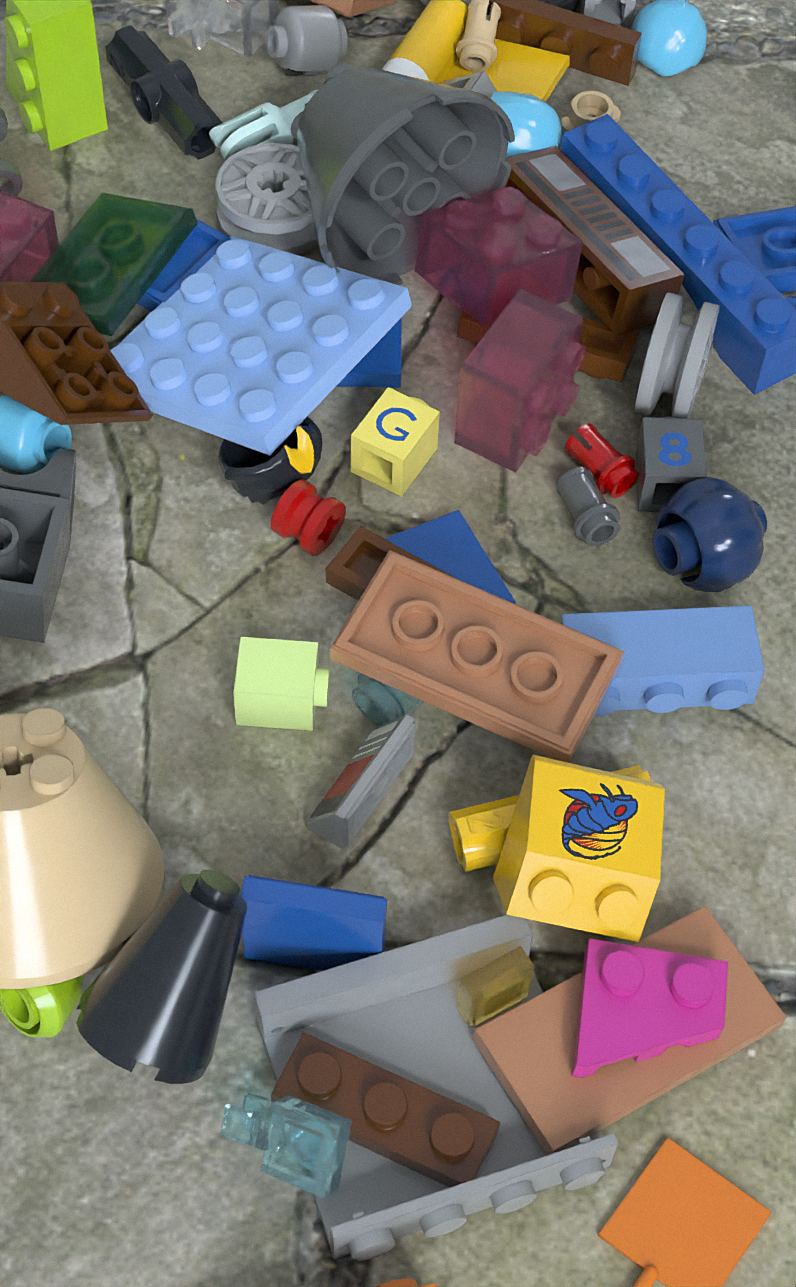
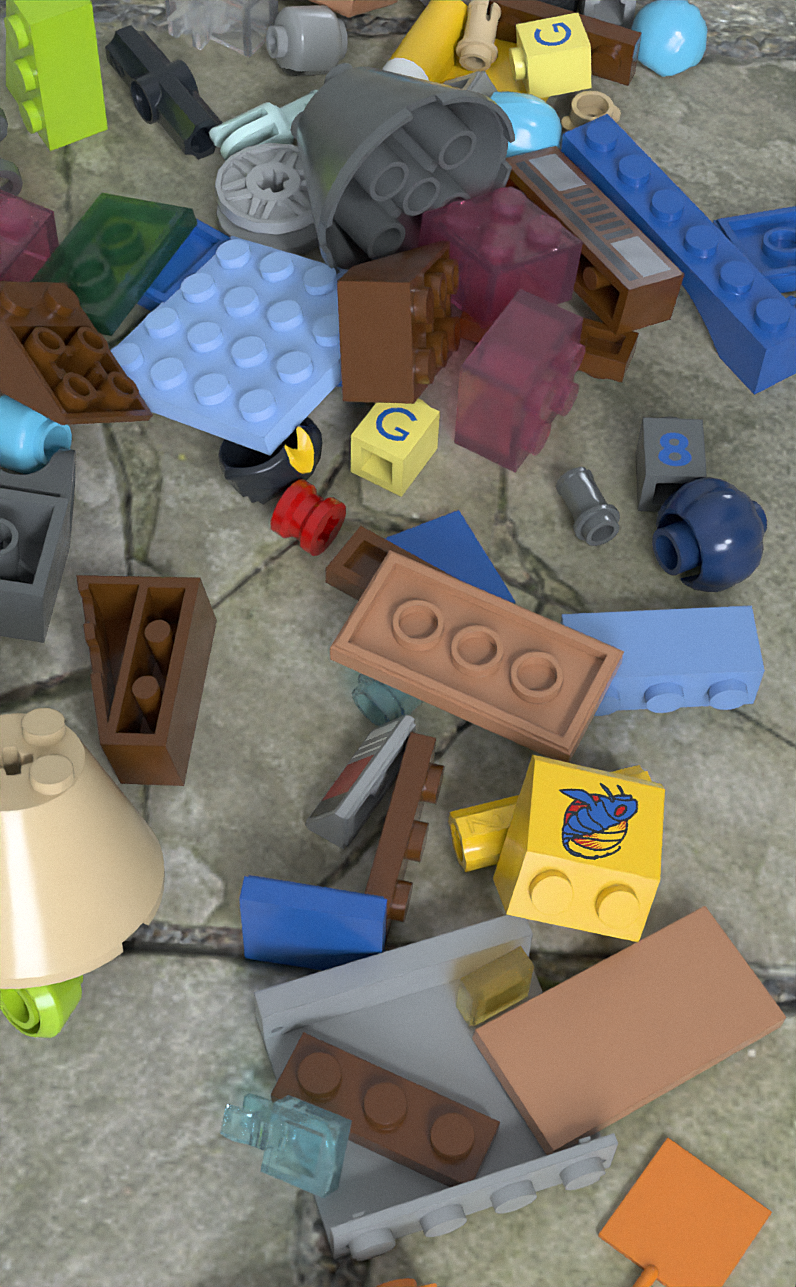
black cone [76,870,247,1084] -> none
yellowish green brick [233,637,330,731] -> none
red pin [564,423,639,498] -> none
dark pink wing [572,938,728,1078] -> none
light grey wheel [635,292,720,419] -> none
none -> reddish brown wedge [76,575,217,786]
none -> reddish brown slope [337,241,461,404]
none -> reddish brown plate [364,732,445,944]
none -> light yellow brick [509,12,592,98]

